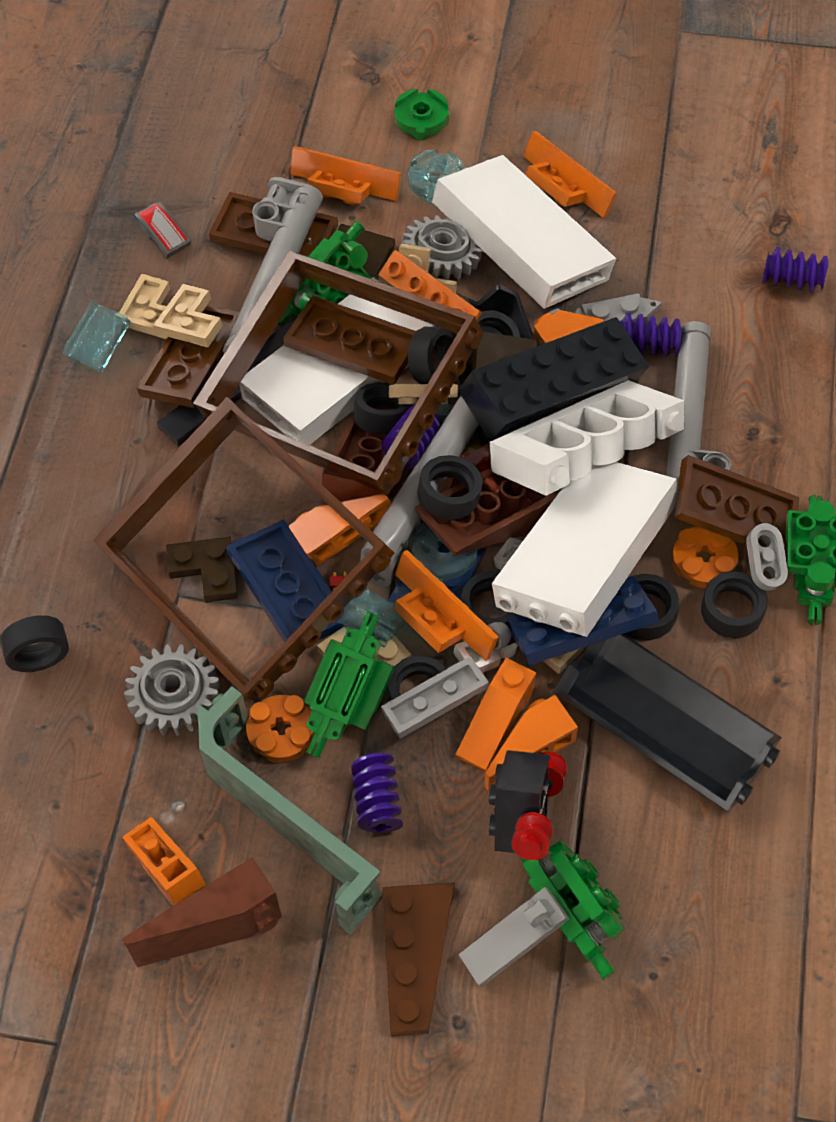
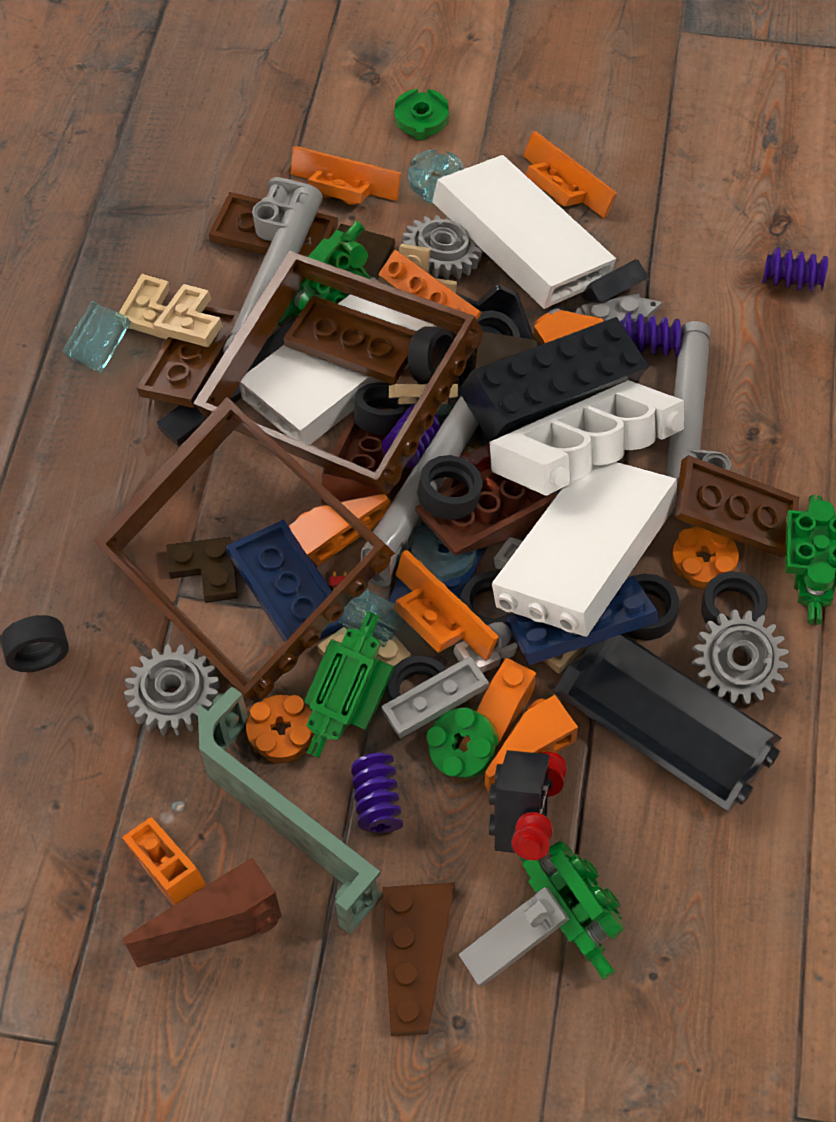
slope [134,201,191,259] -> none
light grey plate [746,523,788,591] -> none
none -> green plate [427,708,498,779]
none -> black slope [582,259,648,303]
none -> light grey gear [692,610,789,705]

